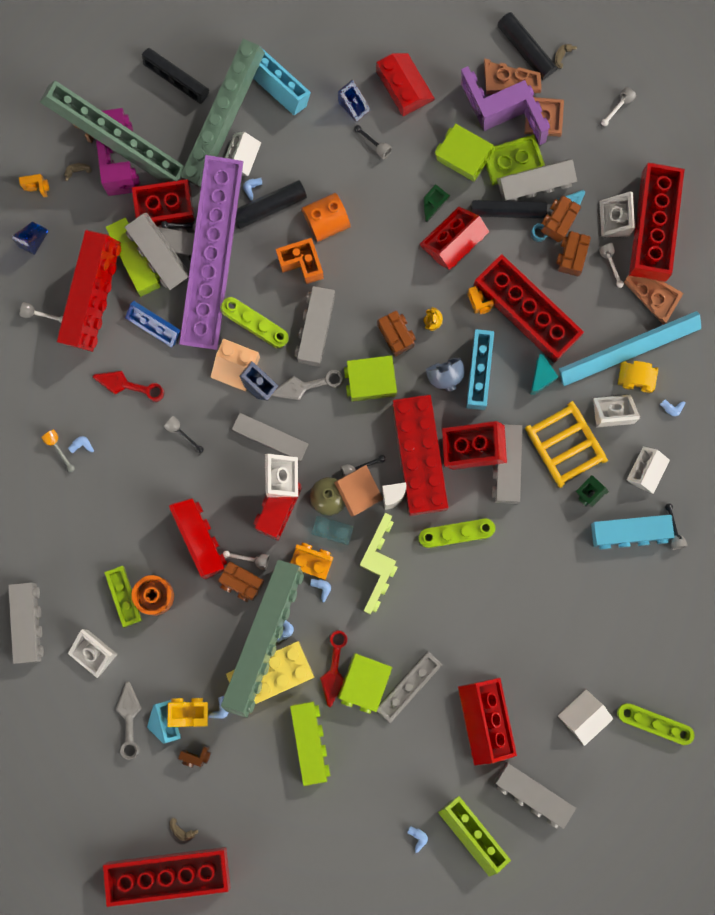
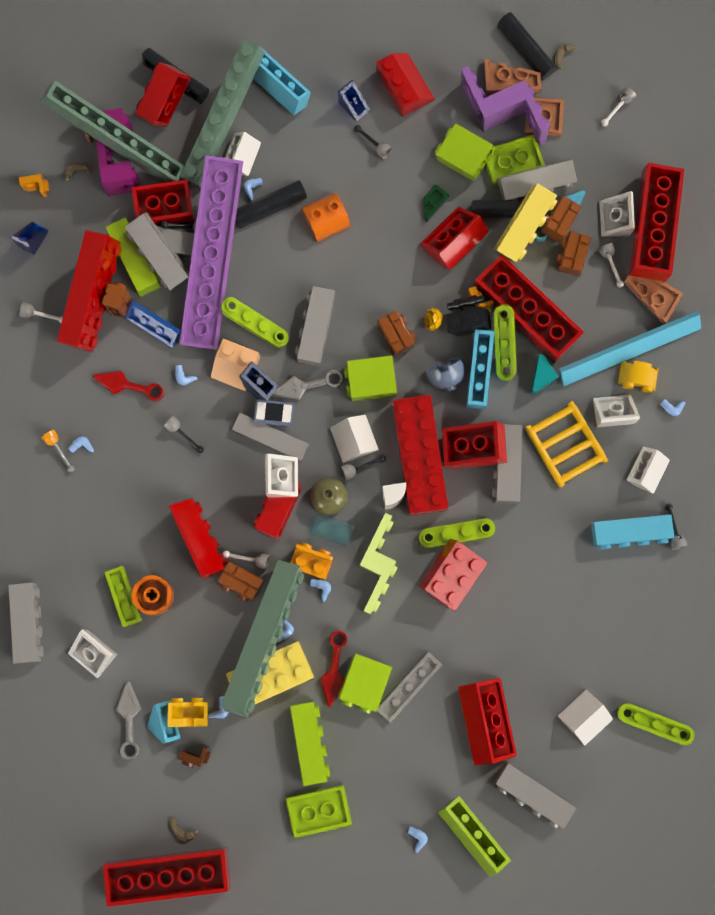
orange brick [276,238,324,284] -> none
nougat tile [334,465,383,517] -> none
dark green brick [576,475,609,507] -> none
none -> dark orange brick [102,282,132,319]
none -> red brick [135,62,191,127]
none -> light blue animal [175,365,198,386]
none -> slope [254,400,294,426]
none -> lime tile [285,785,352,838]
none -> white slope [330,415,379,463]
none -> brick [418,539,488,611]
none -> black brick [446,295,492,336]
none -> light yellow brick [494,183,557,262]
none -> lime plate [494,304,517,381]

